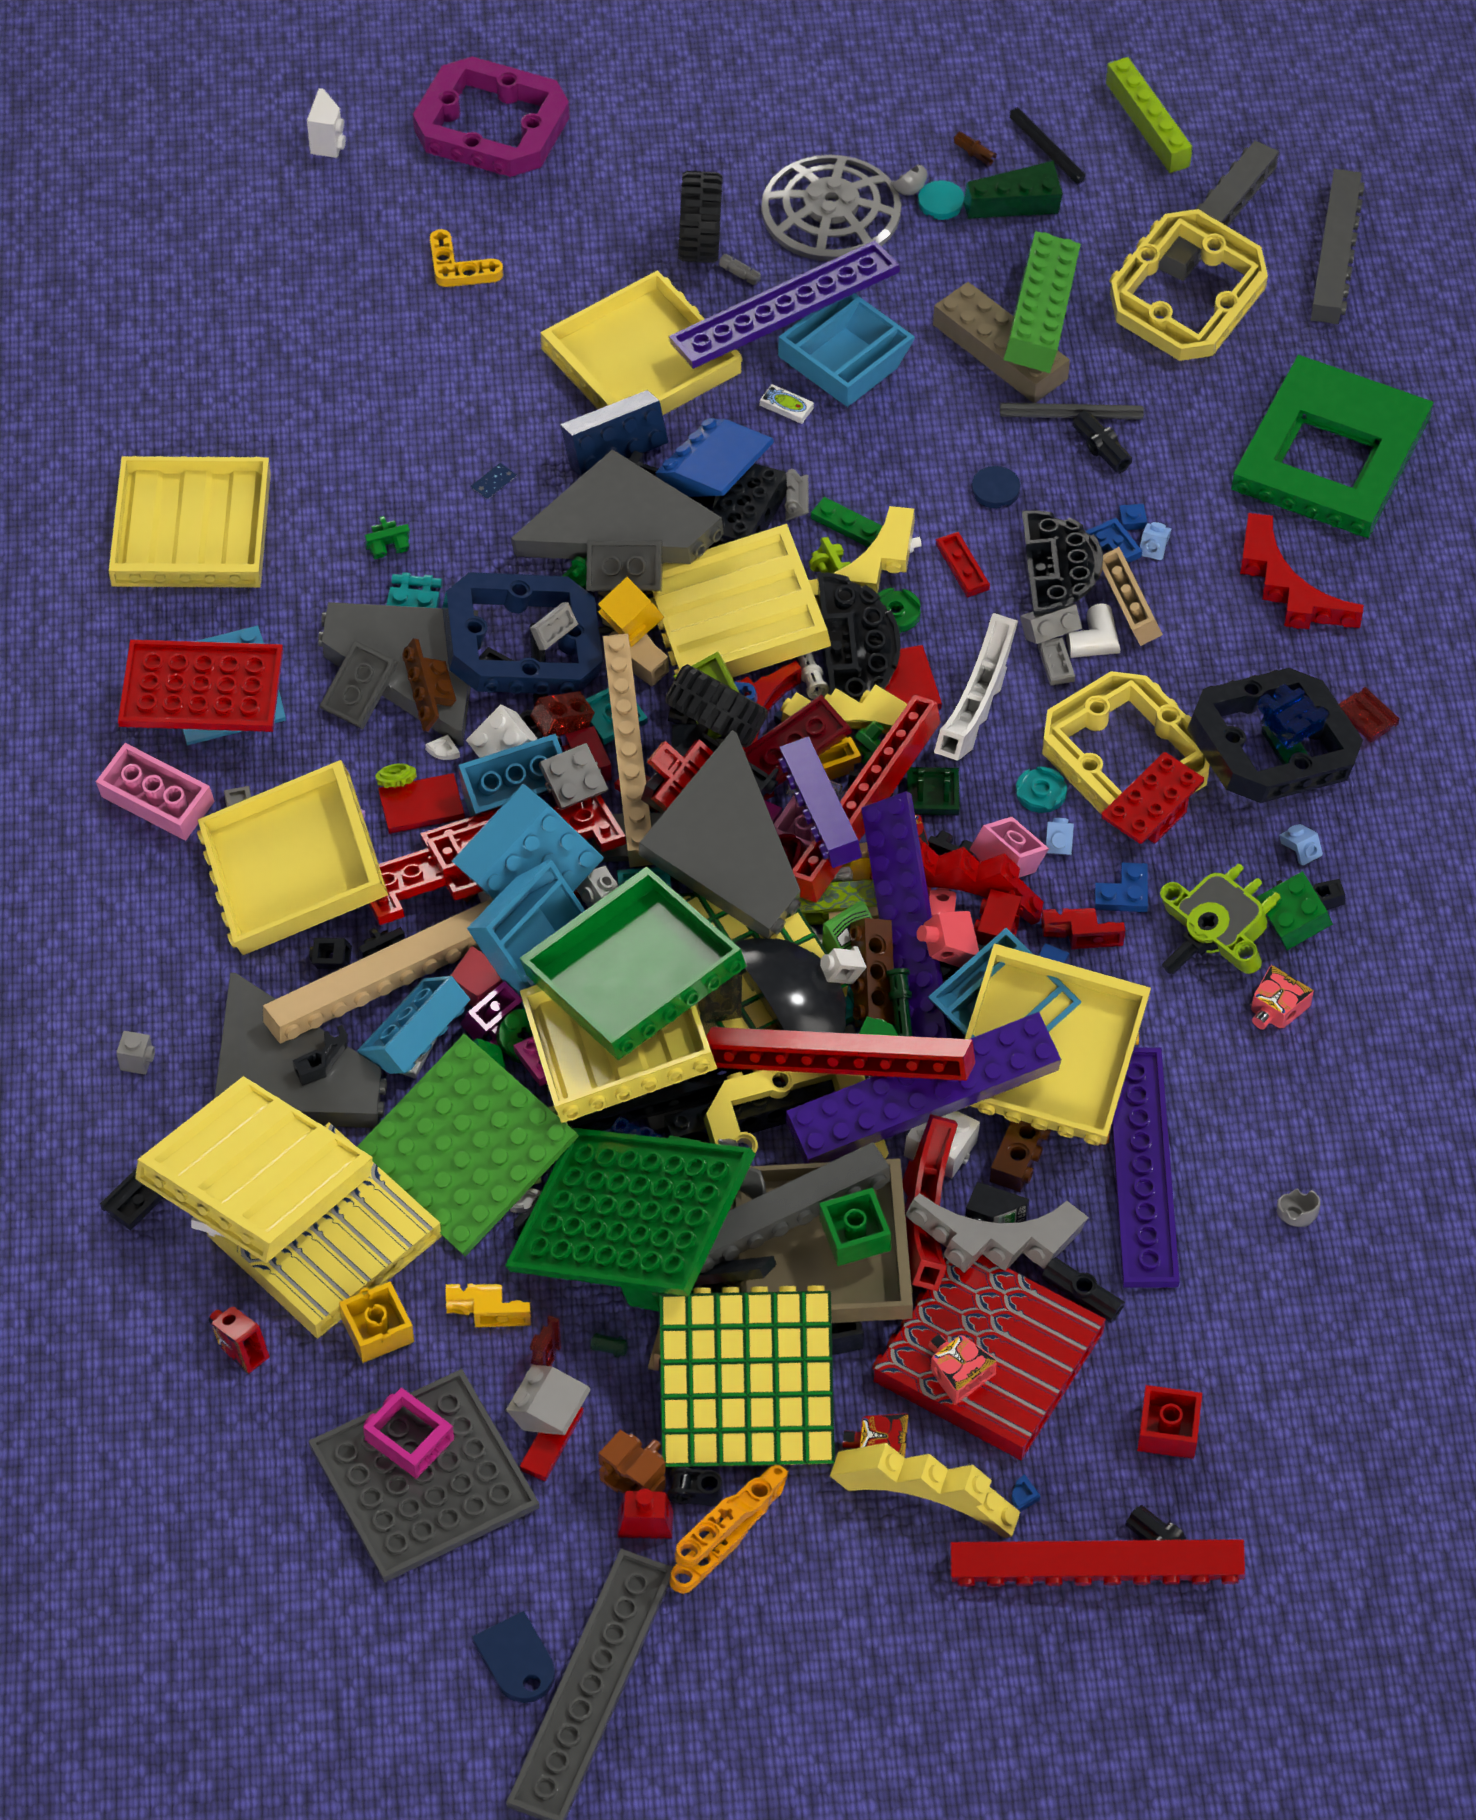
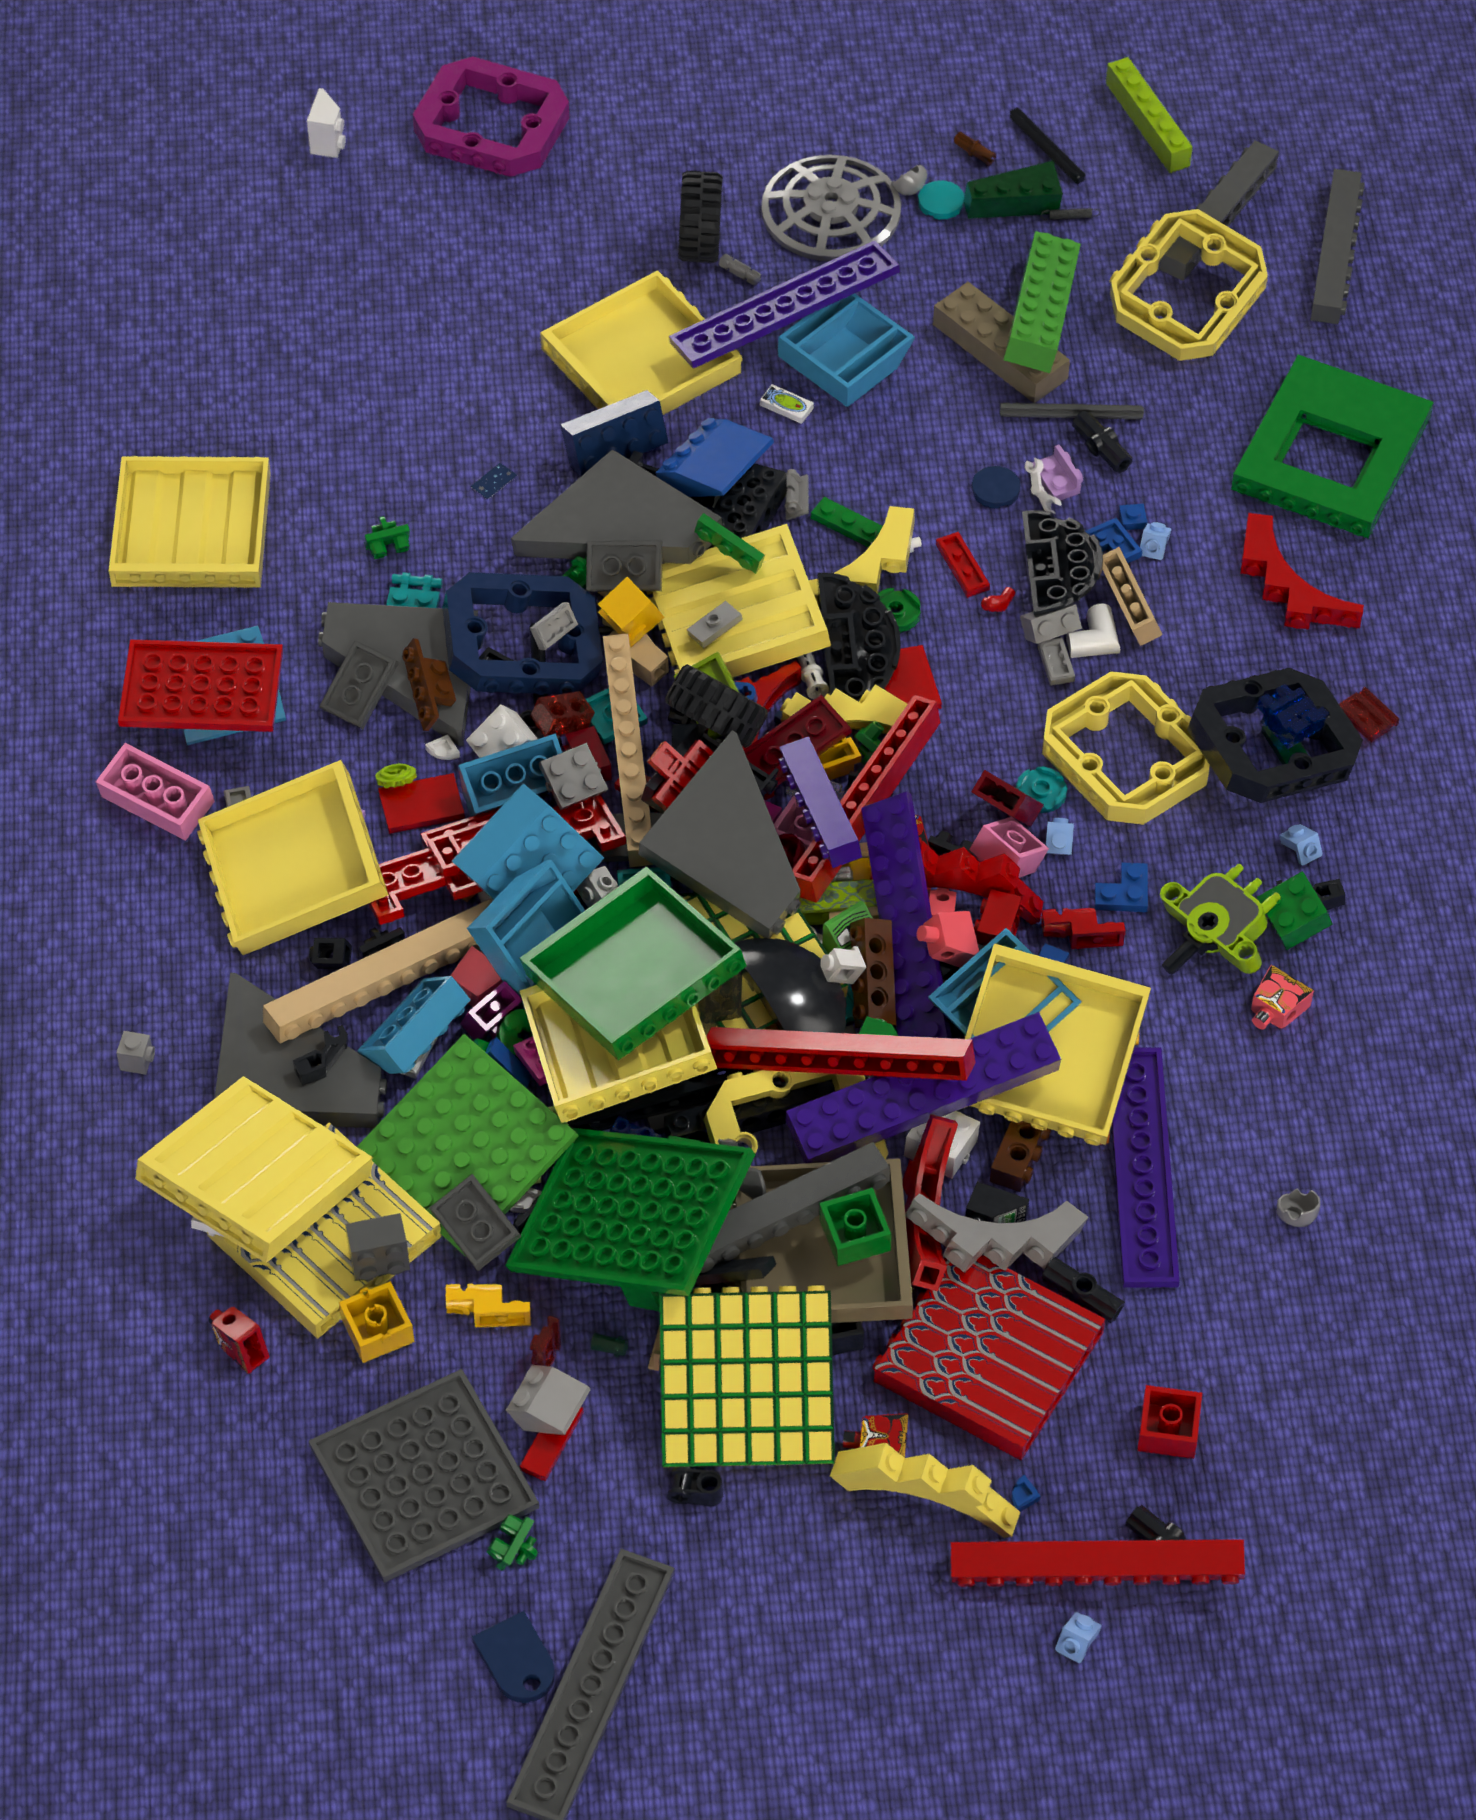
black plate [100,1168,164,1231] -> none
dark pink window [363,1388,454,1479] -> none
yellow beam [430,229,503,287] -> none
dark orange brick [598,1429,666,1494] -> none
red torso [617,1489,673,1539] -> none
light orange piece [669,1465,788,1594] -> none
lime hips [809,537,851,573] -> none
dark green pin [886,968,912,1037] -> none
dark green plate [907,767,959,816] -> none
coral torso [928,1334,997,1405] -> none
white arch [934,613,1018,761] -> none
red bracket [1101,752,1204,844] -> none
none -> dark grey brick [345,1213,410,1281]
none -> dark grey tile [429,1174,522,1271]
none -> blue tile [485,1037,532,1088]
none -> green hips [486,1514,538,1571]
none -> light grey plate [687,601,743,648]
none -> green plate [694,513,765,574]
none -> dark red brick [971,770,1044,827]
none -> red arm [981,587,1015,612]
none -> white piece [1025,458,1061,514]
none -> lavender bracket [1032,445,1083,501]
none -> dark grey piece [1041,208,1101,220]
none -> light blue bracket [1055,1612,1102,1663]

